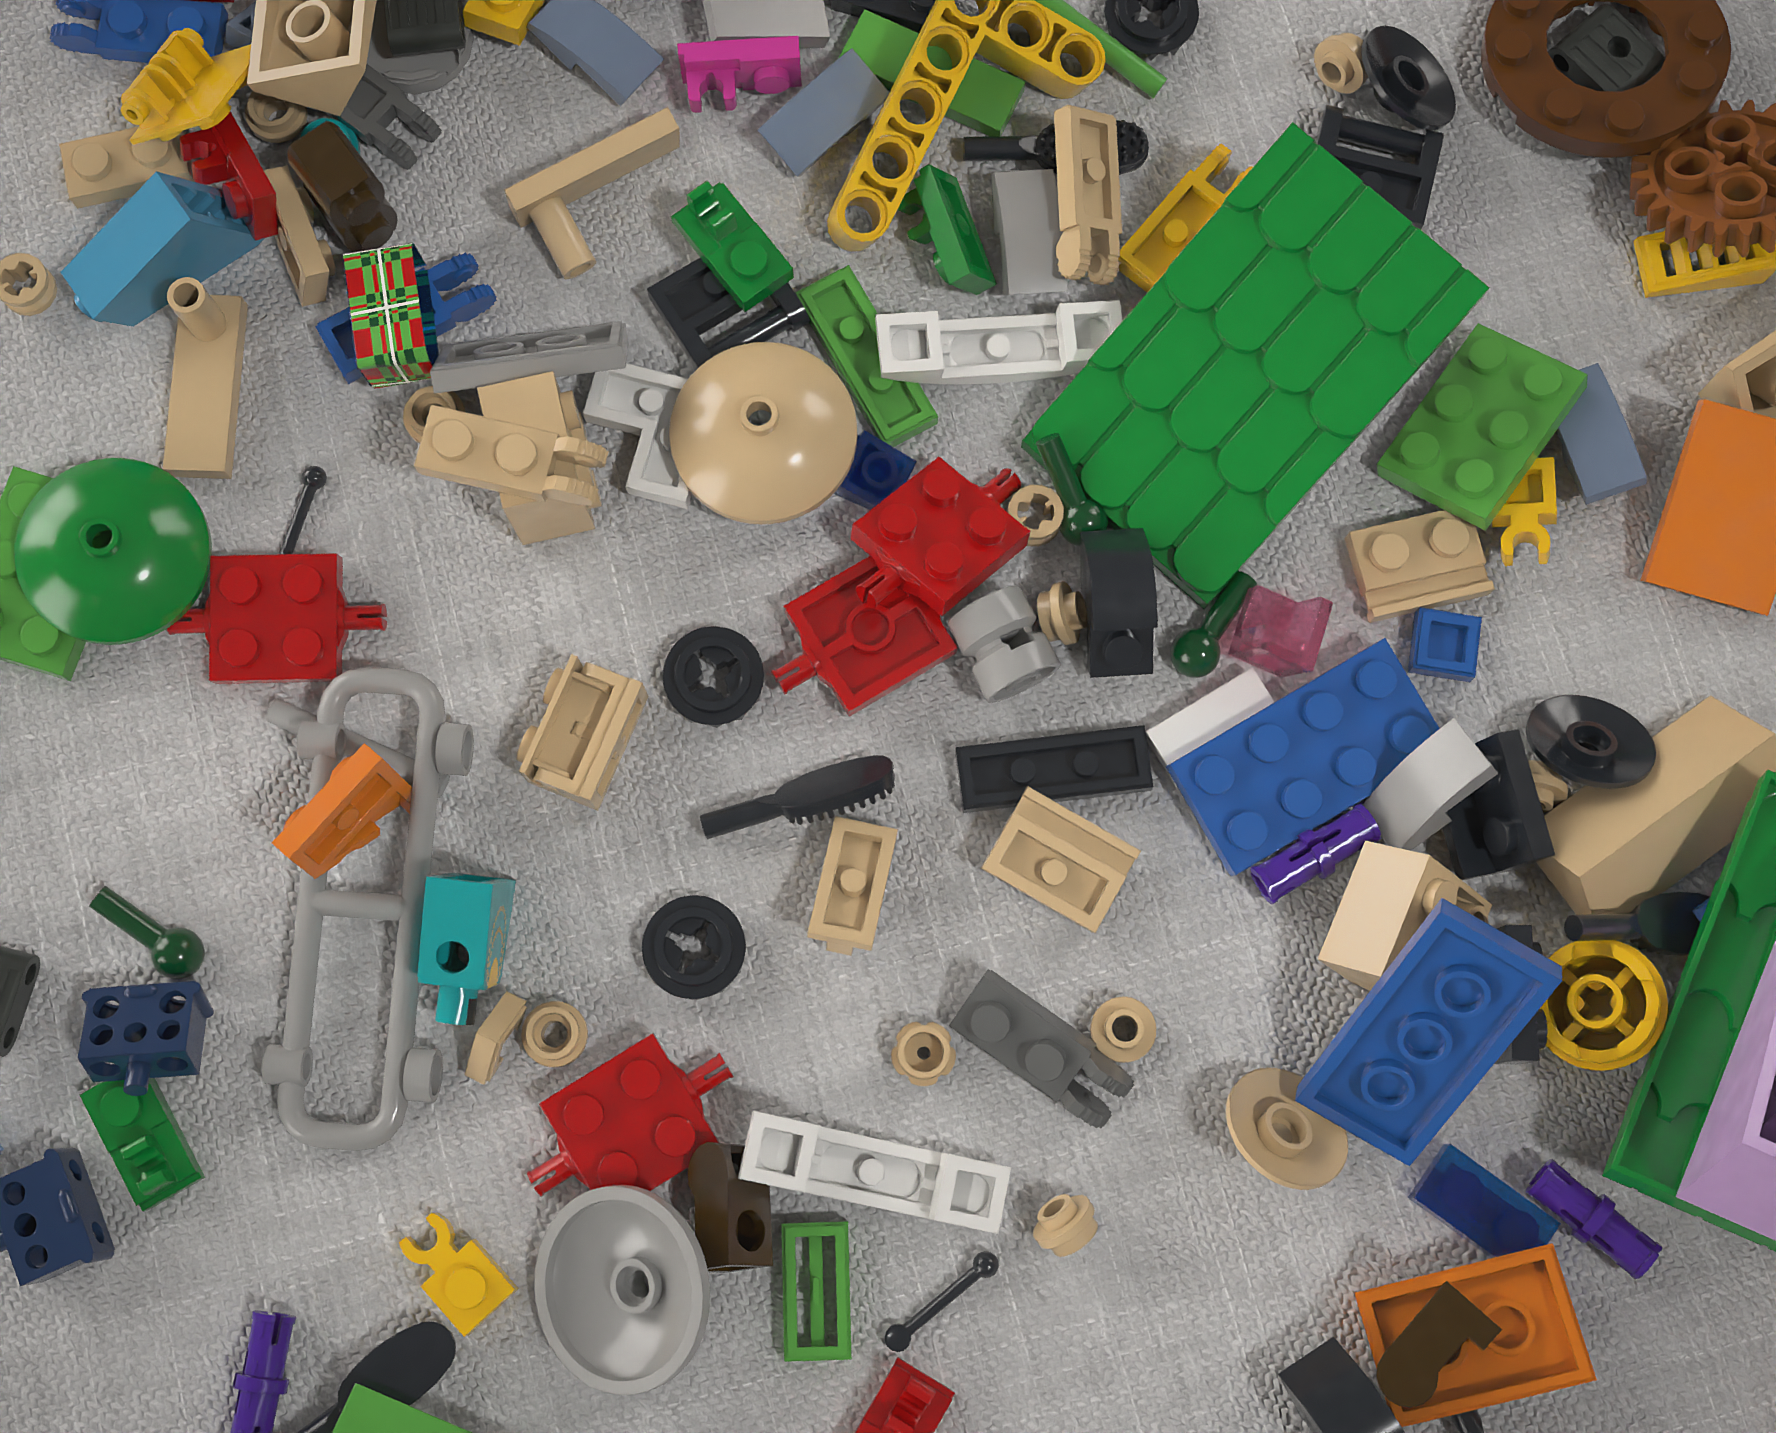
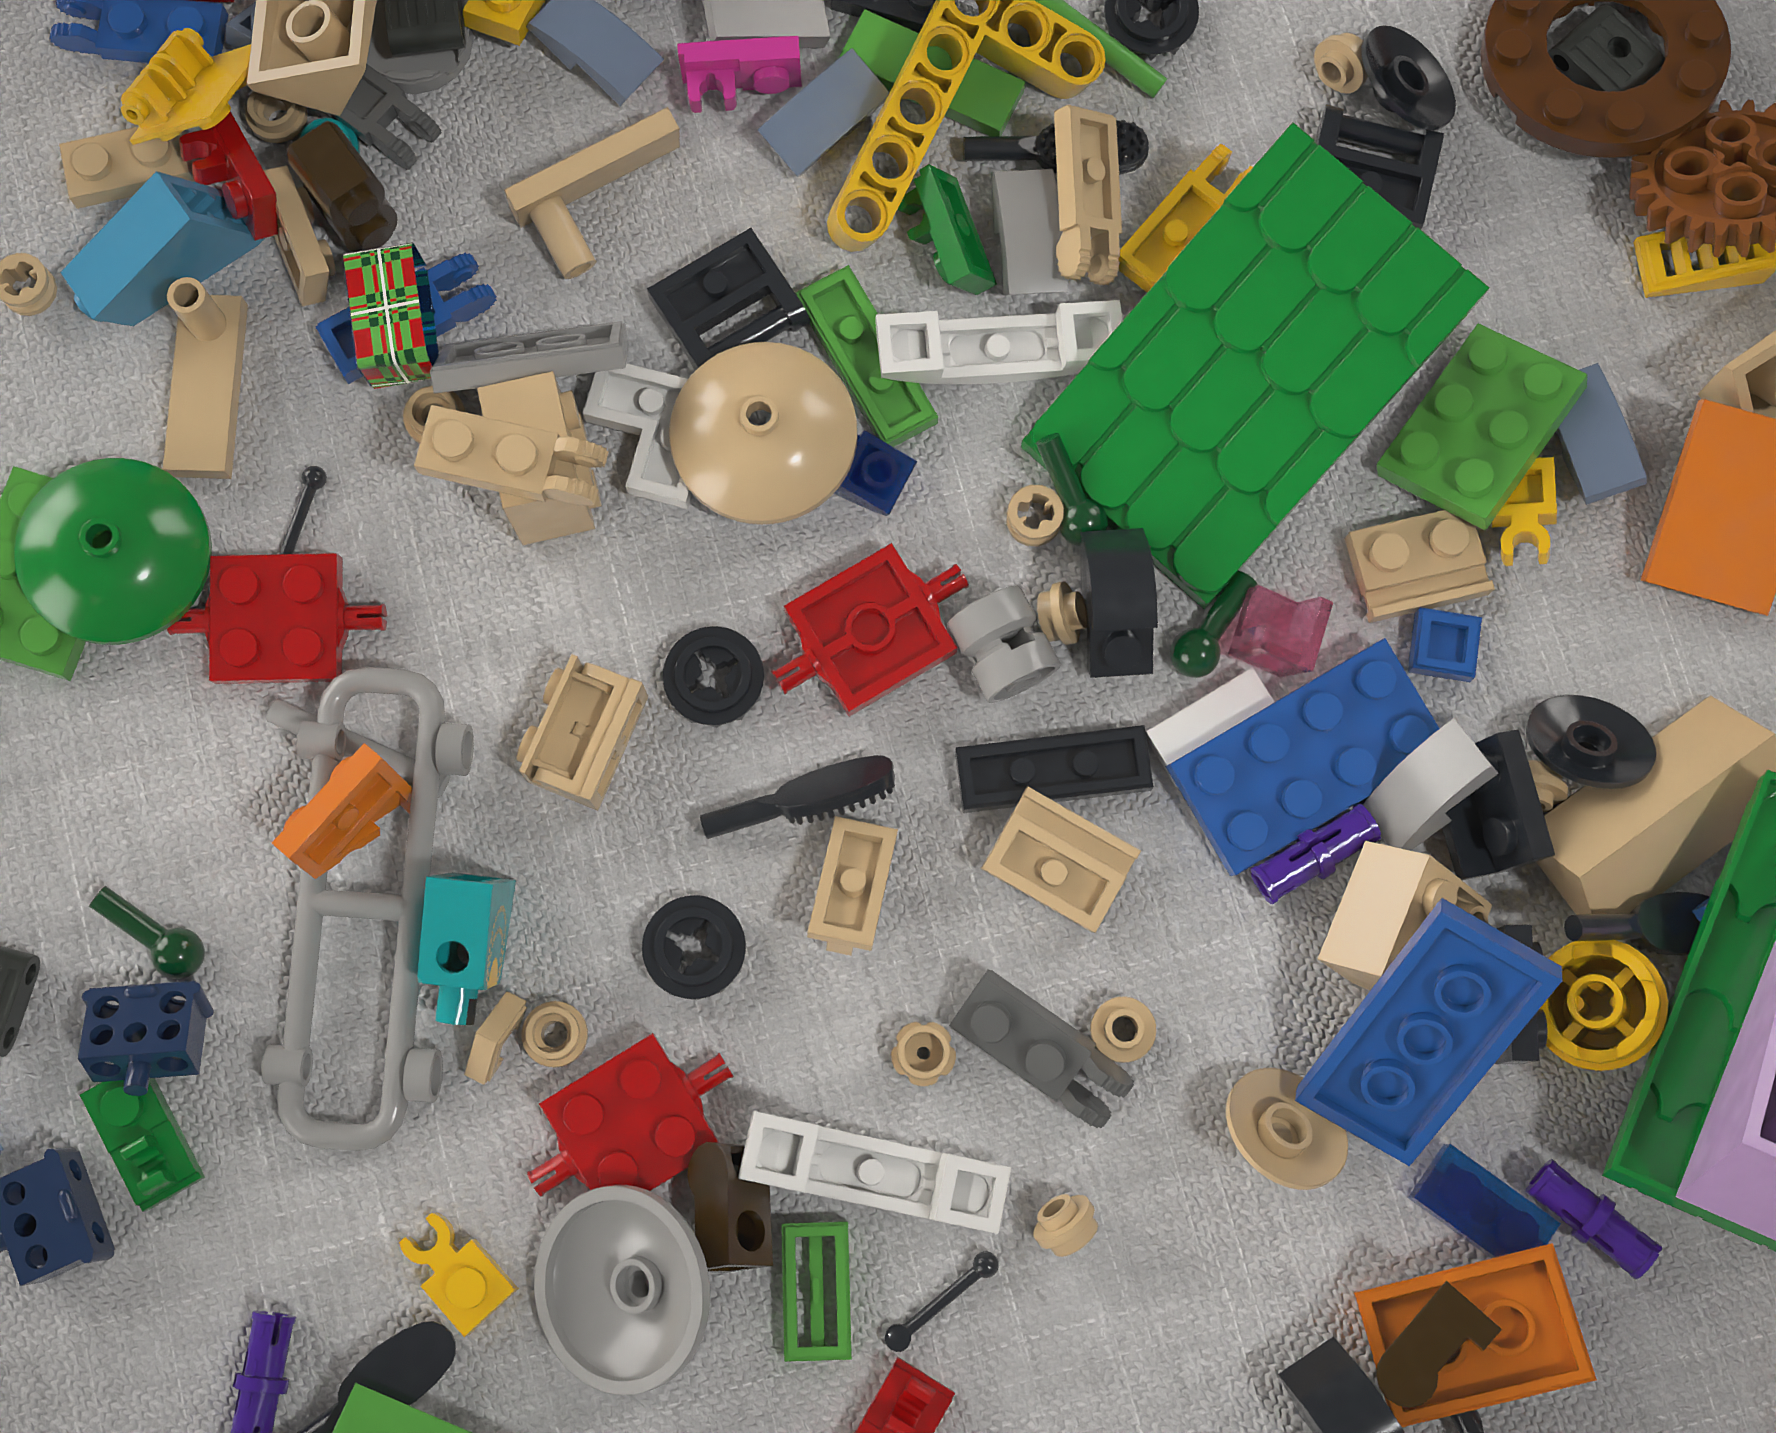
green plate [671,180,794,313] -> none
red plate [850,457,1031,616] -> none

